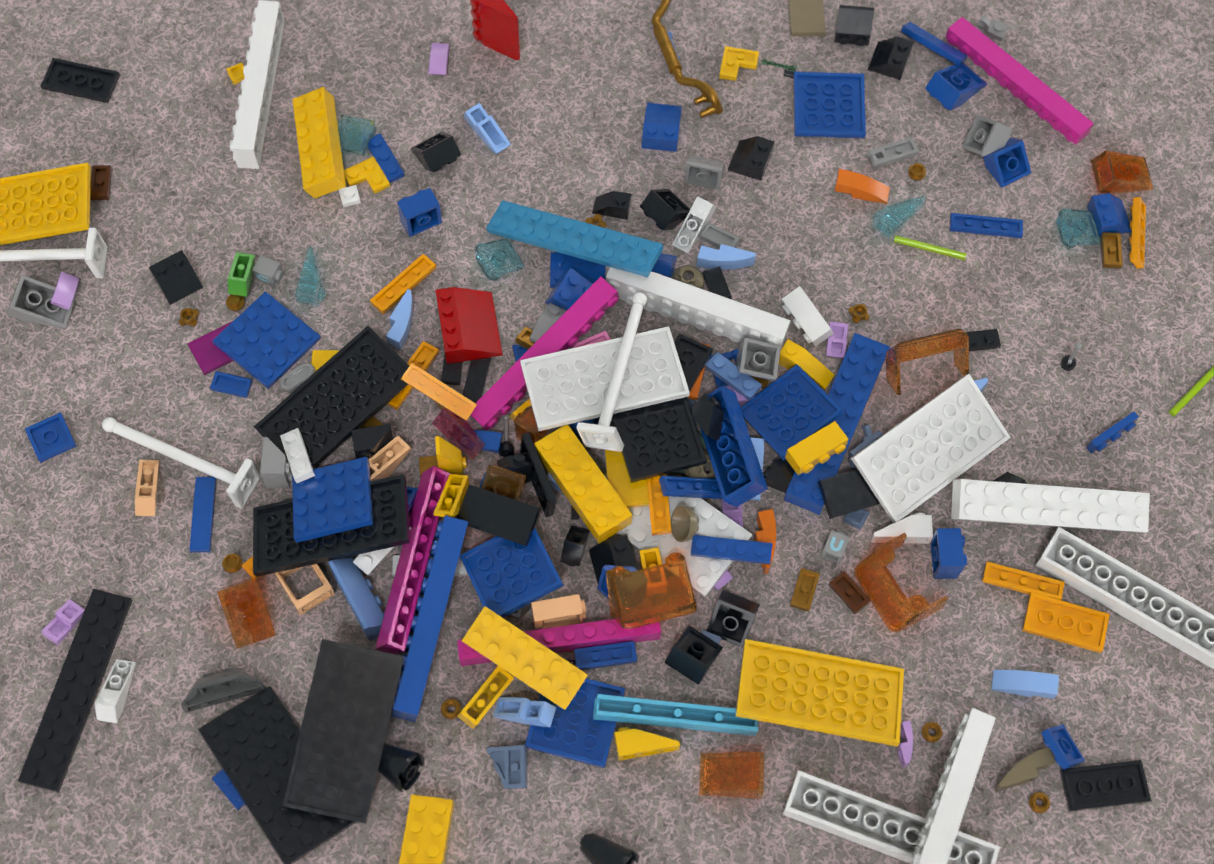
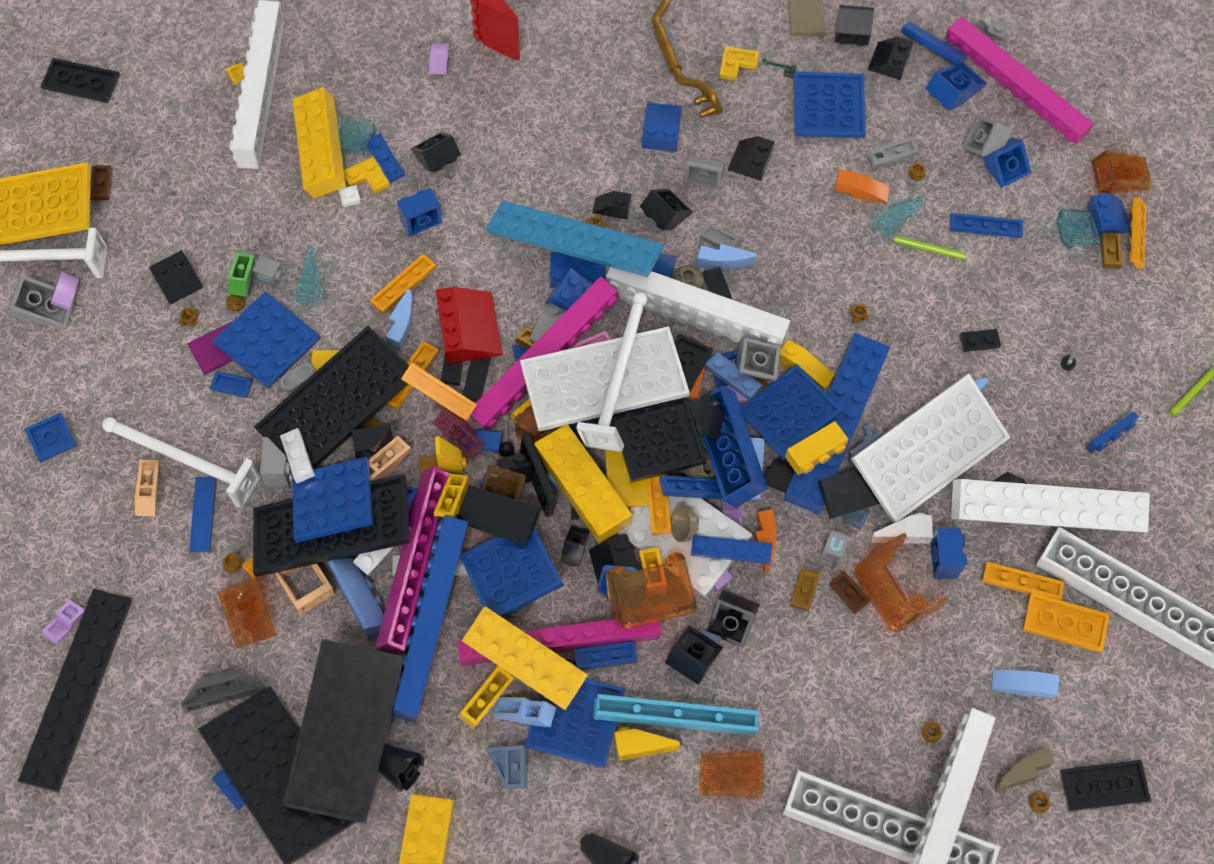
white slope [95,659,136,723] -> none
pearl gold plate [441,699,461,720] -> none
light blue slope [463,103,511,154] -> none
clear light blue slope [475,238,524,281] -> none
light nougat window [531,594,586,630] -> none
white slope [672,196,717,253] -> none
yellow plate [735,639,904,747] -> none
white brick [782,286,834,347] -> none
lavender slope [826,322,848,359] -> none
clear orange windscreen [886,329,969,395] -> none
lavender slope [897,720,913,768] -> none
blue plate [1041,724,1086,770] -> none

